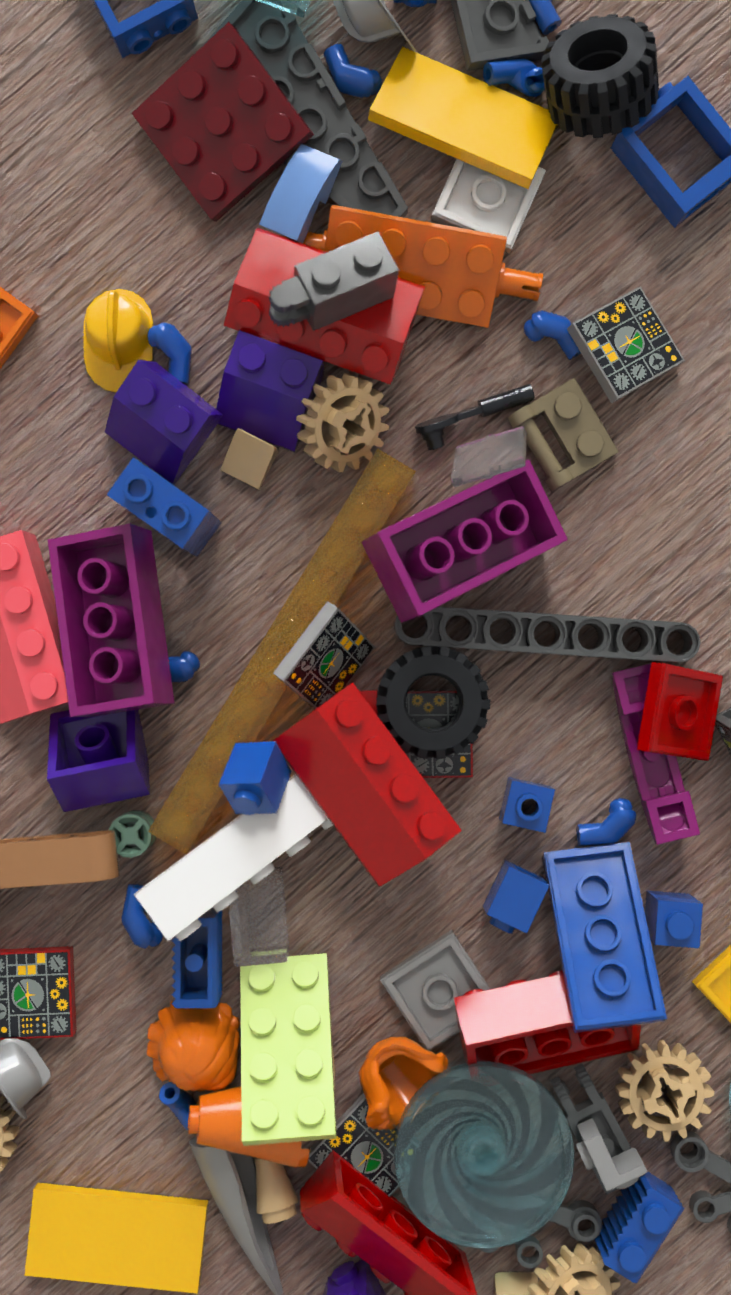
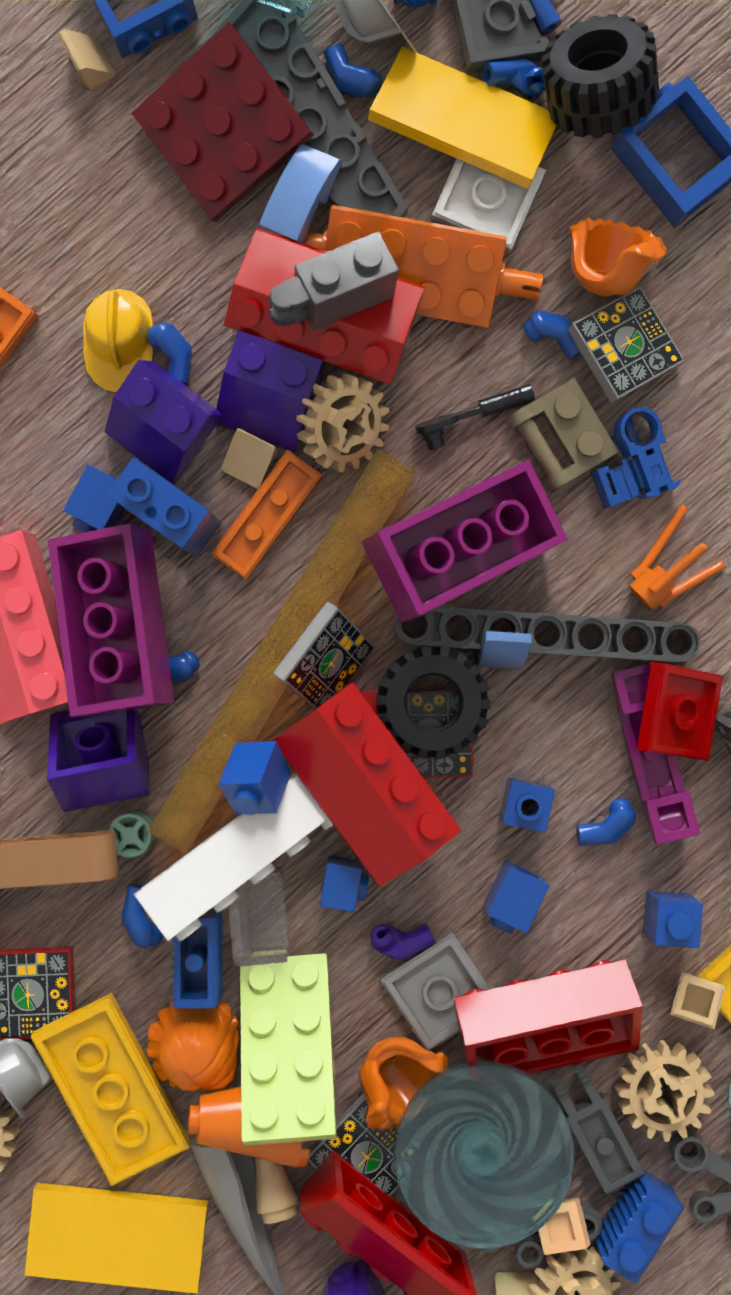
blue arm [159,1082,196,1130] -> none
clear piece [451,426,527,487] -> none
blue tile [543,842,667,1033] -> none
light grey bracket [576,1118,647,1191] -> none
none -> yellow tile [31,993,190,1186]
none -> tan slope [59,29,116,90]
none -> blue brick [63,464,125,532]
none -> orange tile [211,449,323,580]
none -> blue plate [320,856,369,912]
none -> dark purple arm [370,923,436,960]
none -> medium blue slope [476,631,532,670]
none -> light nougat plate [535,1197,591,1255]
none -> orange hair [569,217,667,297]
none -> blue piece [590,407,681,508]
none -> orange plant [628,505,725,611]
none -> tan slope [669,972,726,1029]

